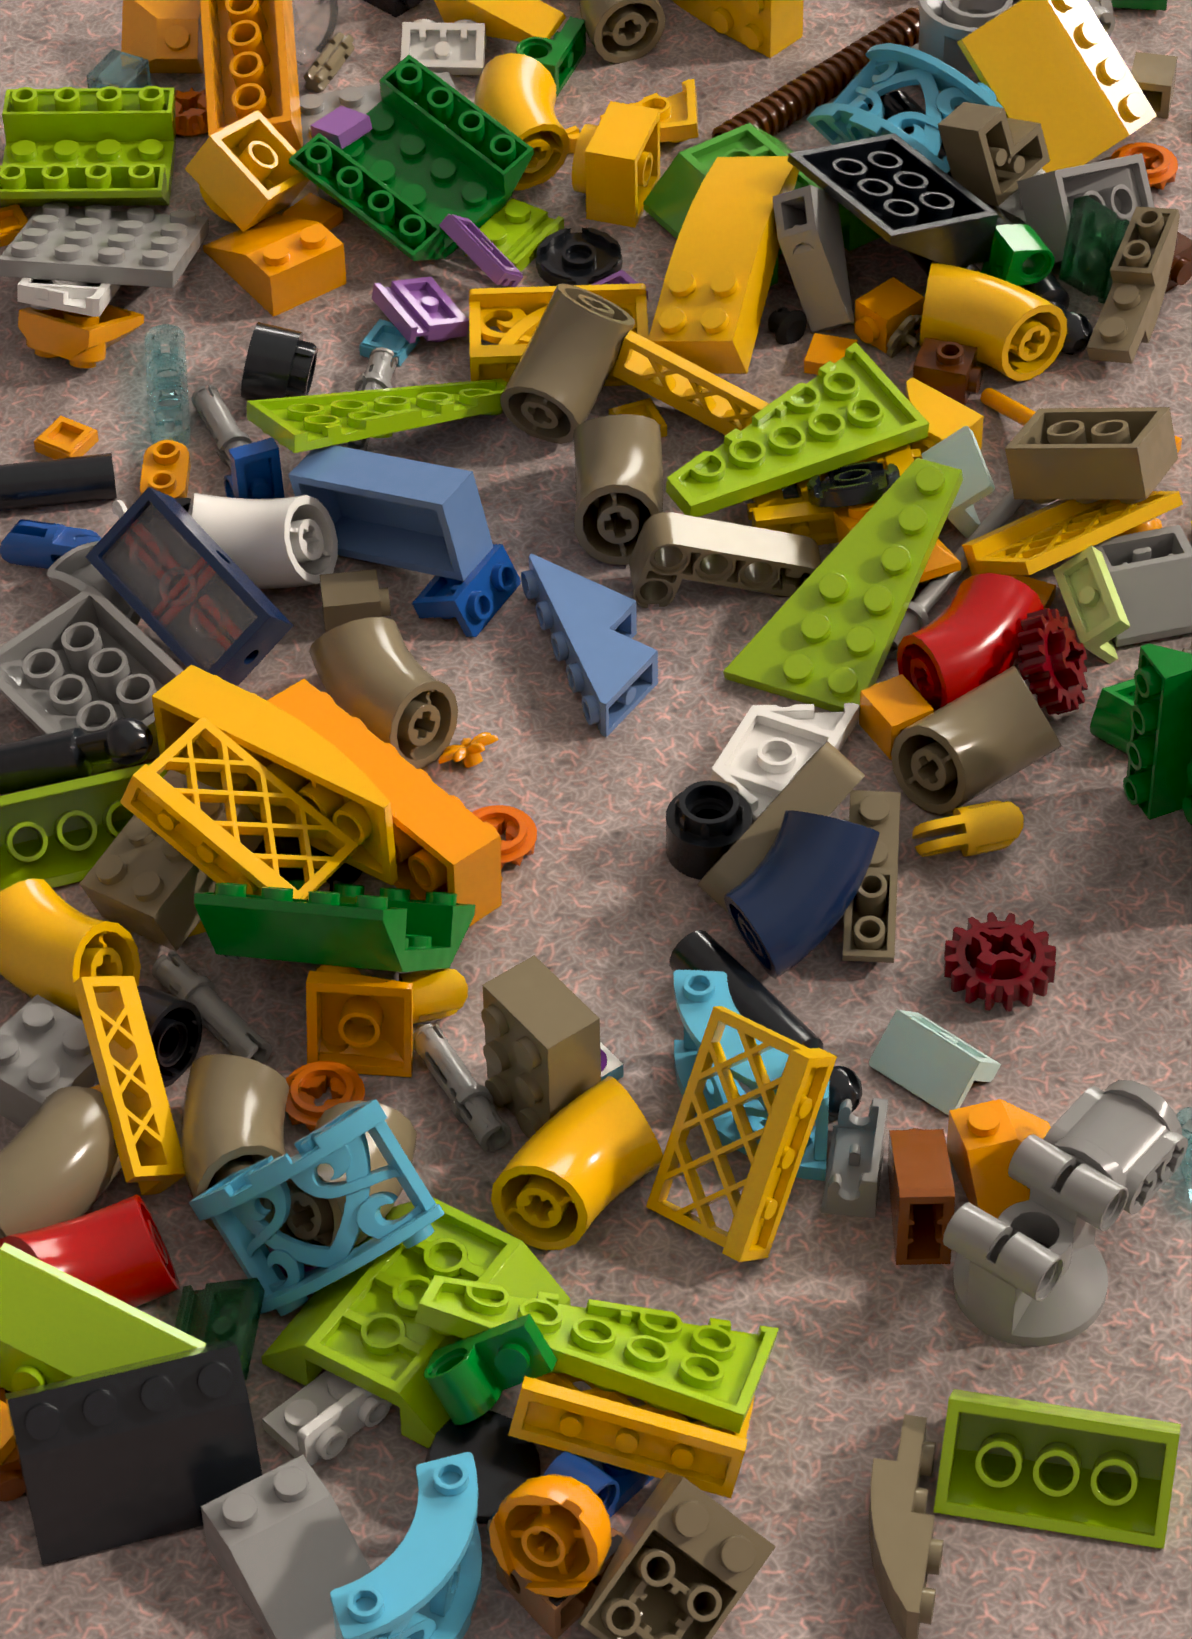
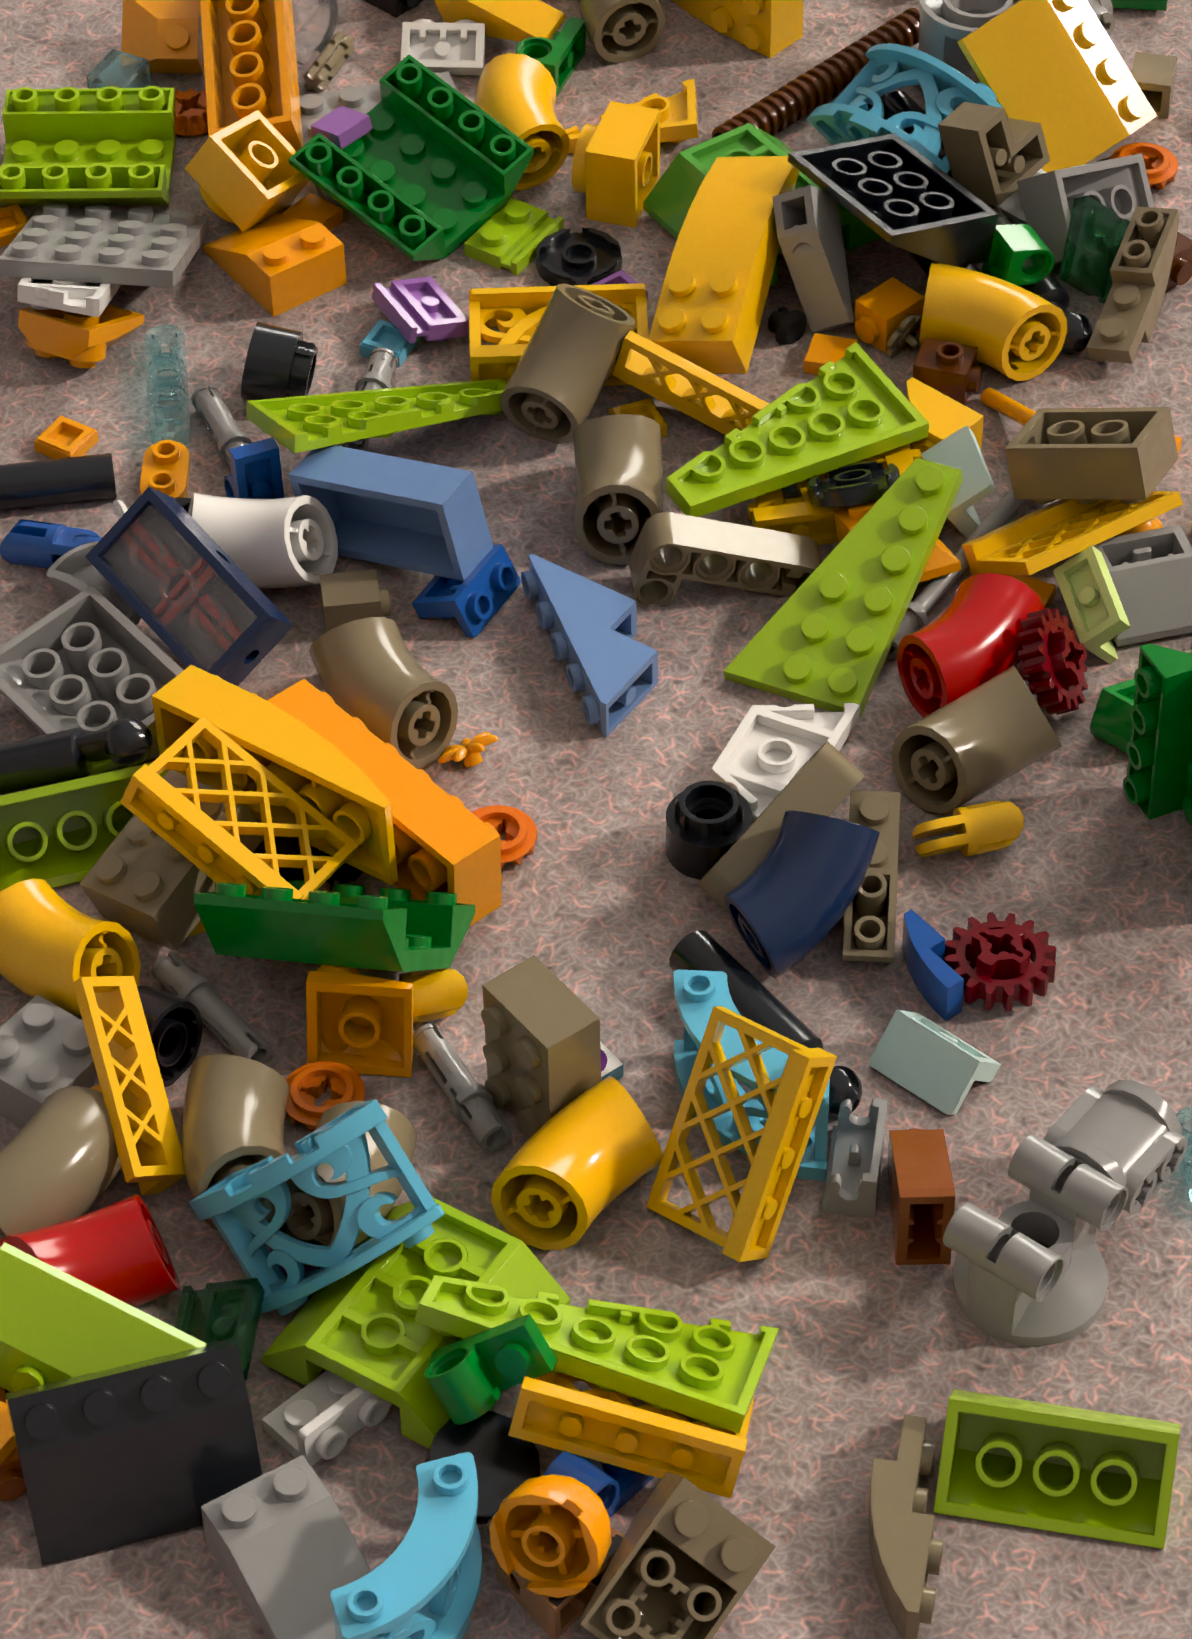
medium lavender tile [439,214,523,287] -> none
light orange brick [859,674,934,760] -> none
light orange slope [947,1099,1051,1219] -> none
none -> blue slope [902,909,964,1021]

